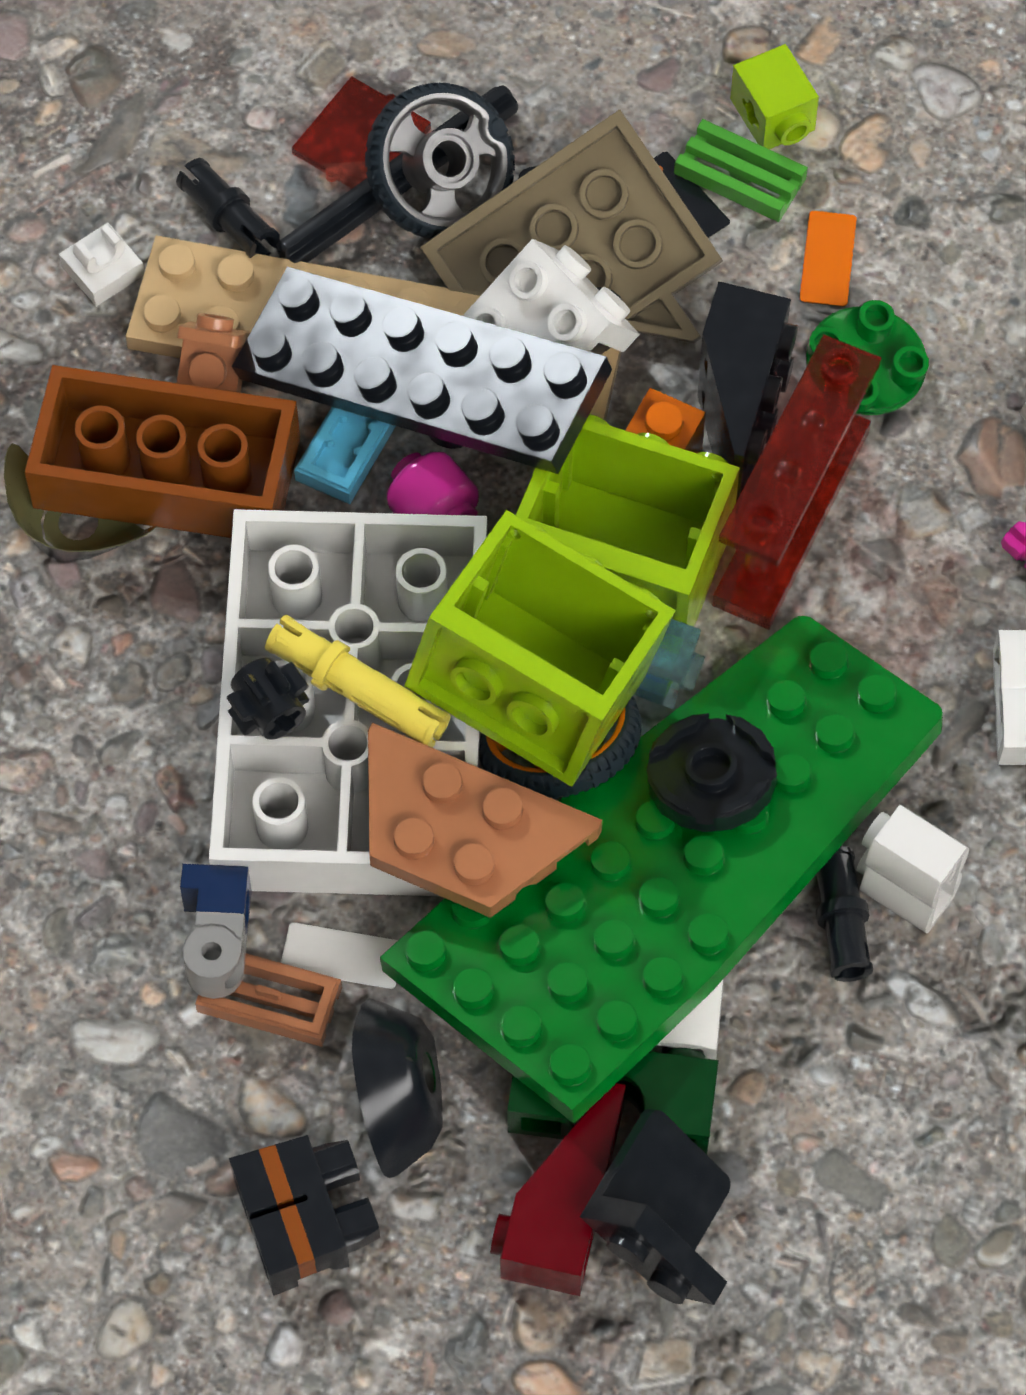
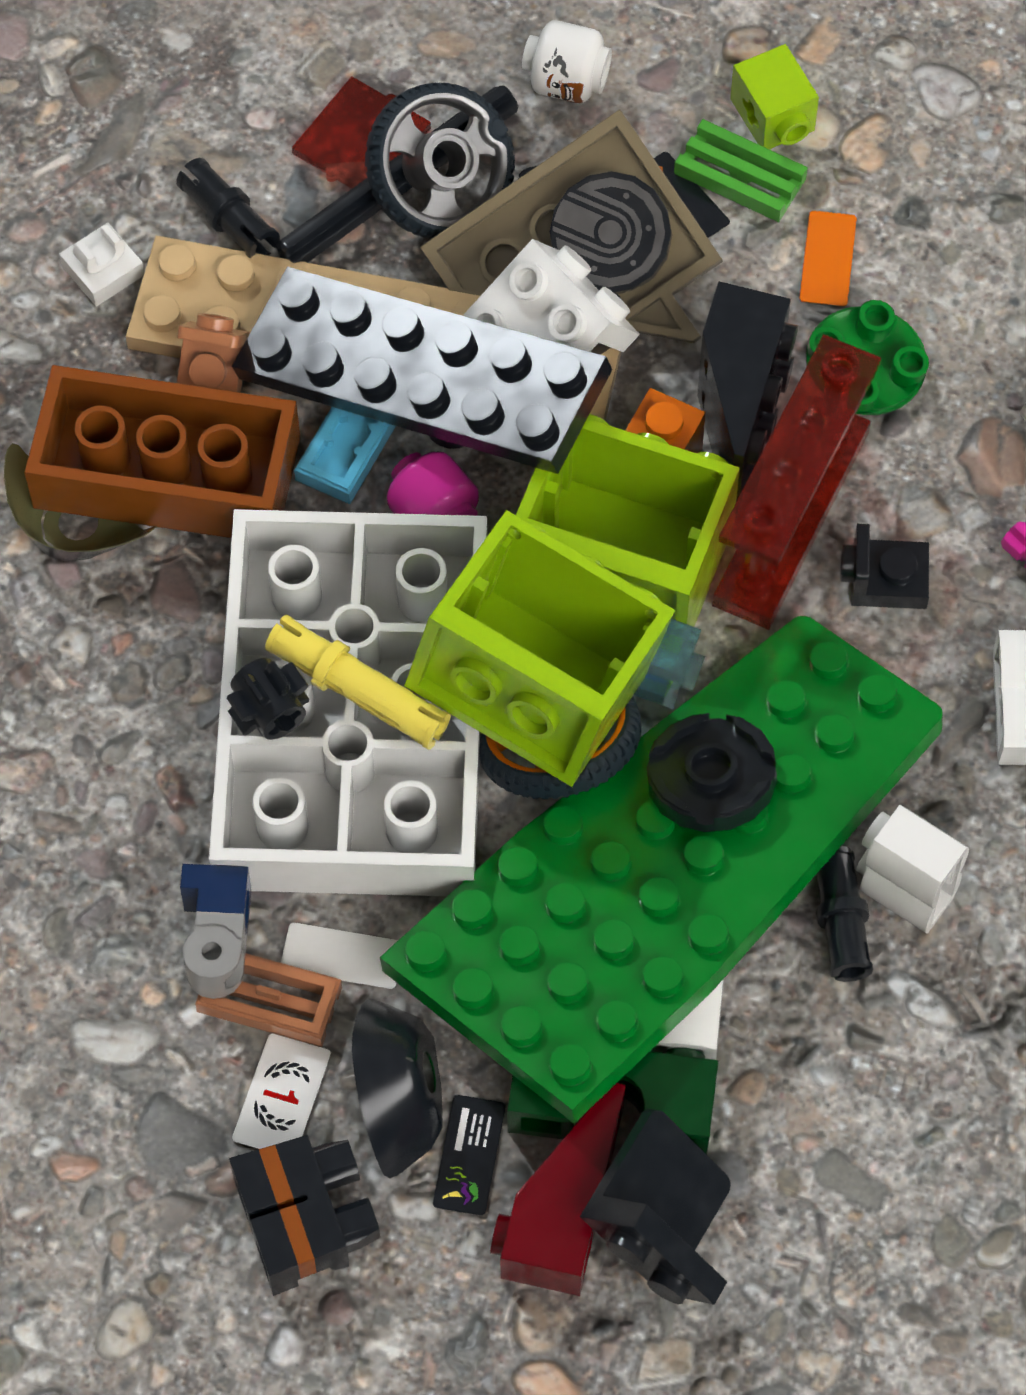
nougat wing [368,723,602,918] -> none
none -> white sticker [232,1033,331,1149]
none -> black sticker [433,1095,506,1216]
none -> white head [522,20,612,103]
none -> tile [549,171,672,294]
none -> black bracket [840,523,929,609]

